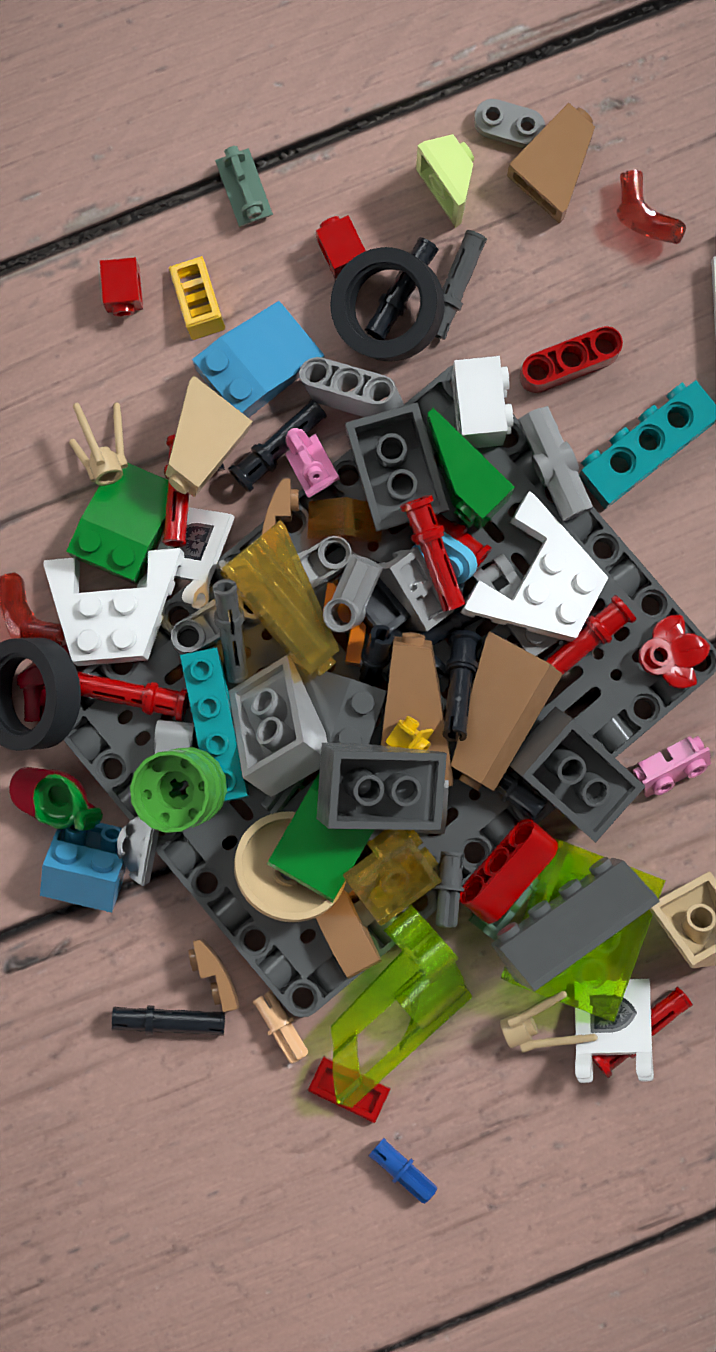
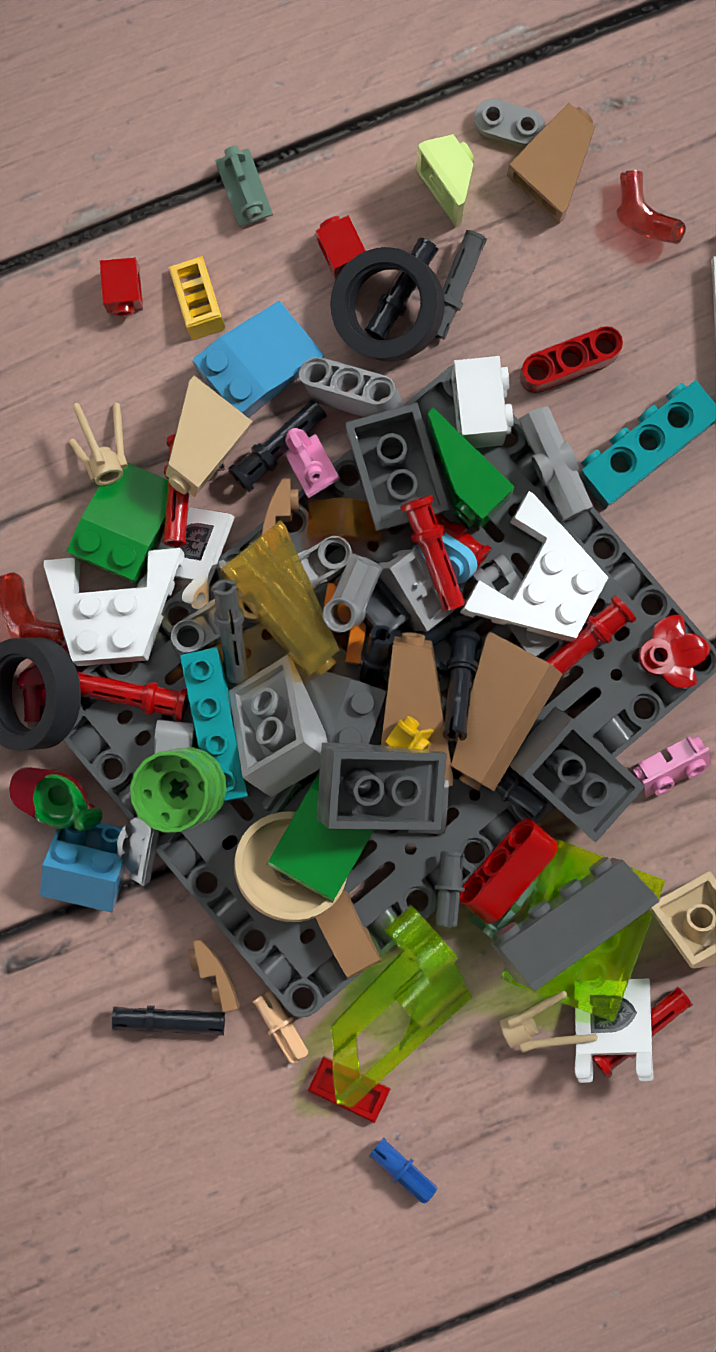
clear yellow plate [343,829,442,926] -> none

